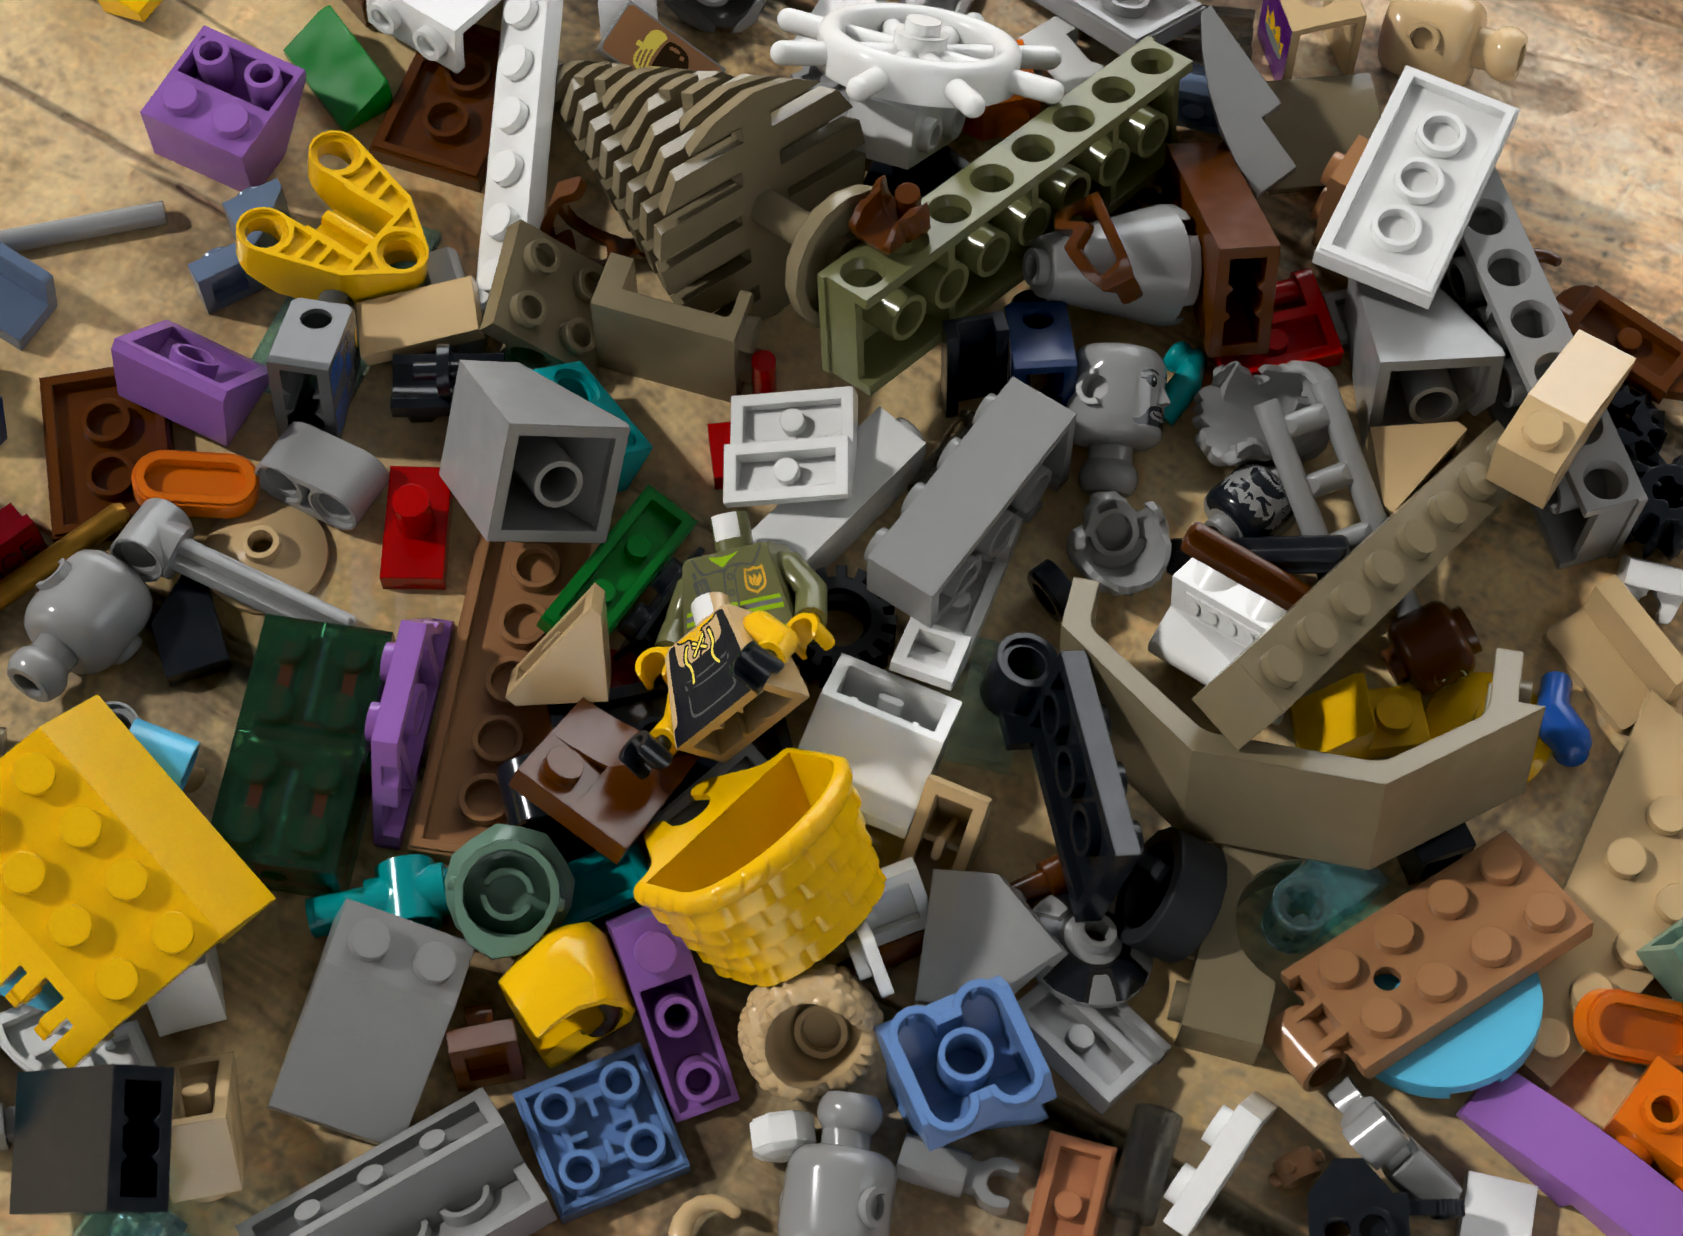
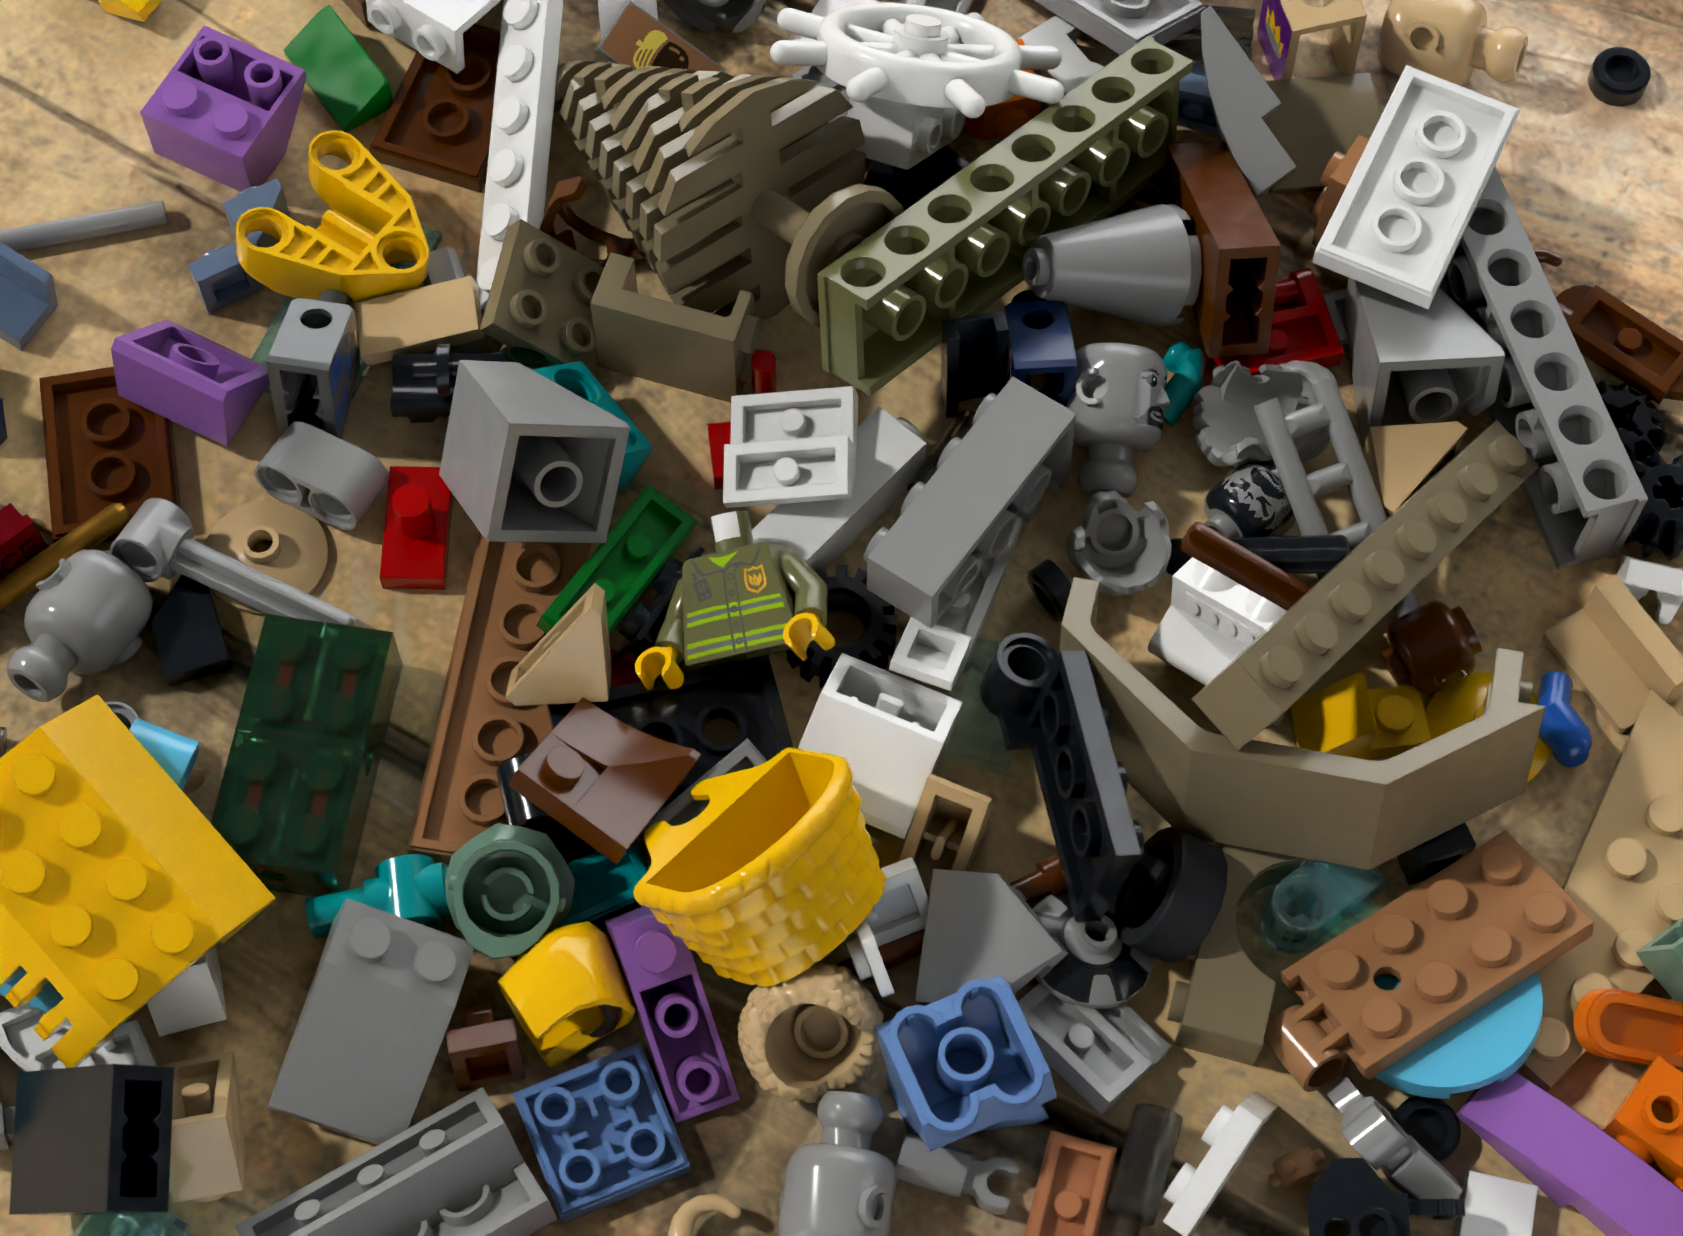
orange tile [131,450,260,519] -> none
medium lavender wing [365,617,455,850] -> none
torso [618,592,810,780] -> none
white tile [749,1110,816,1163] -> none
reddish brown arm [848,175,931,256] -> none
reddish brown helmet [1054,192,1143,304] -> none
tan slope [1485,329,1637,509] -> none
none -> black tile [1393,1096,1461,1164]
none -> black tile [1588,47,1651,107]

